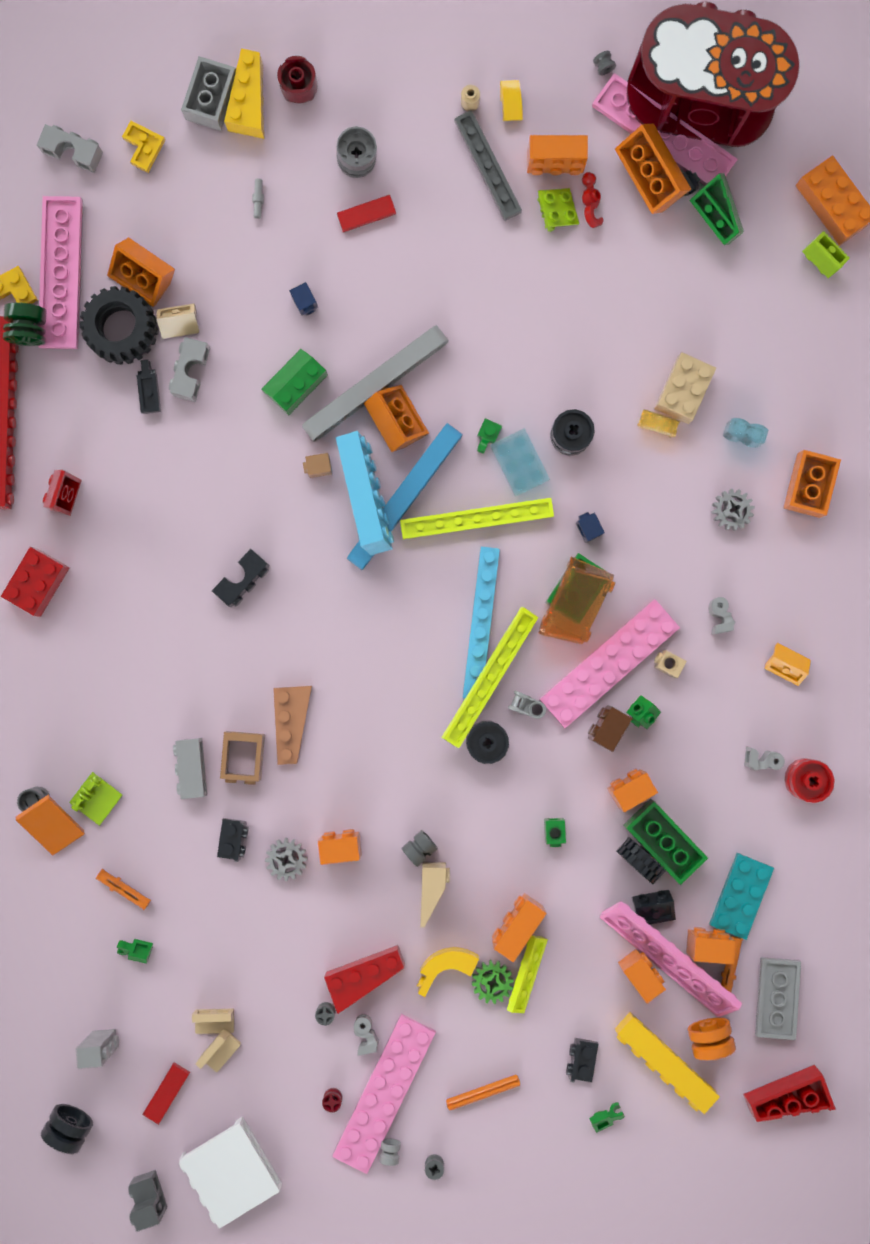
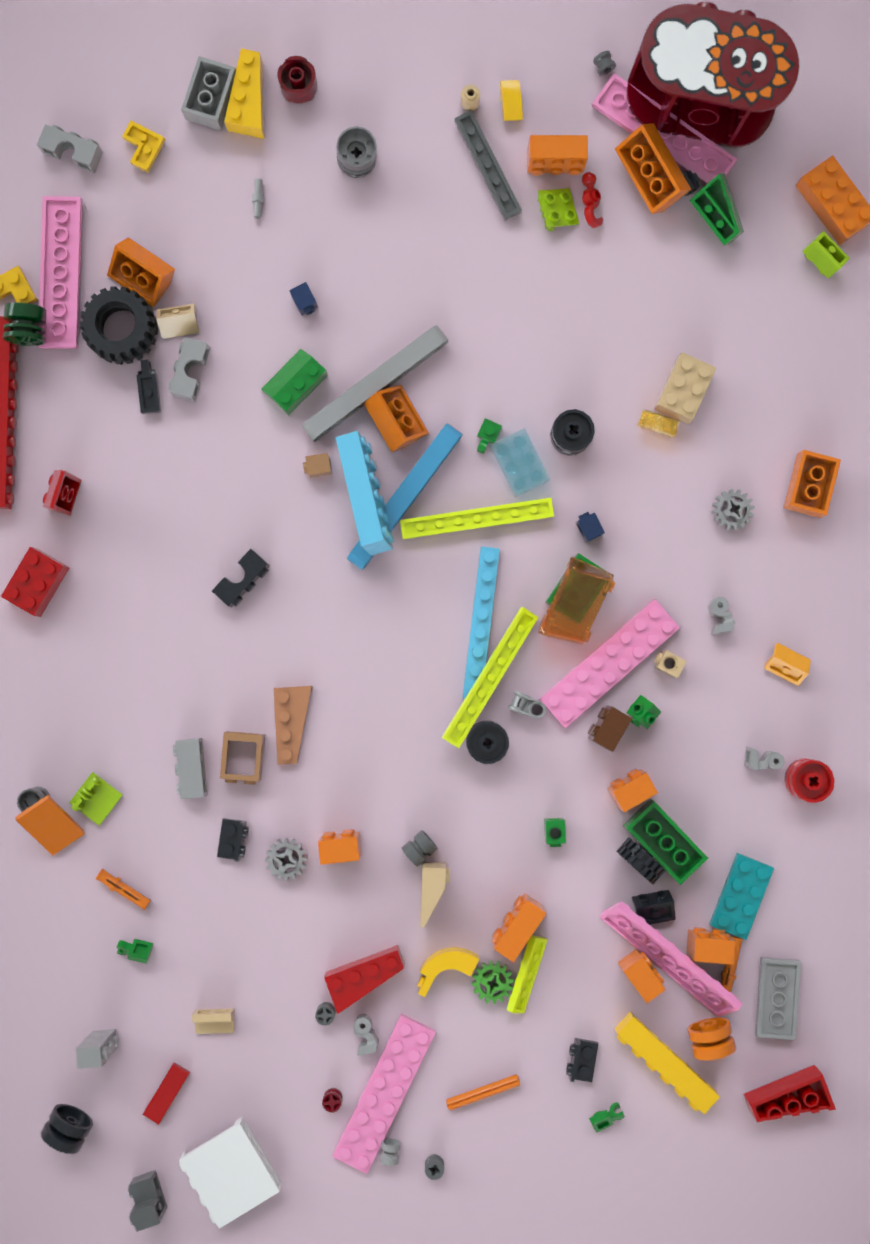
tan panel [195,1028,241,1072] -> none
red tile [337,194,396,233] -> none
clear light blue brick [723,418,769,447] -> none

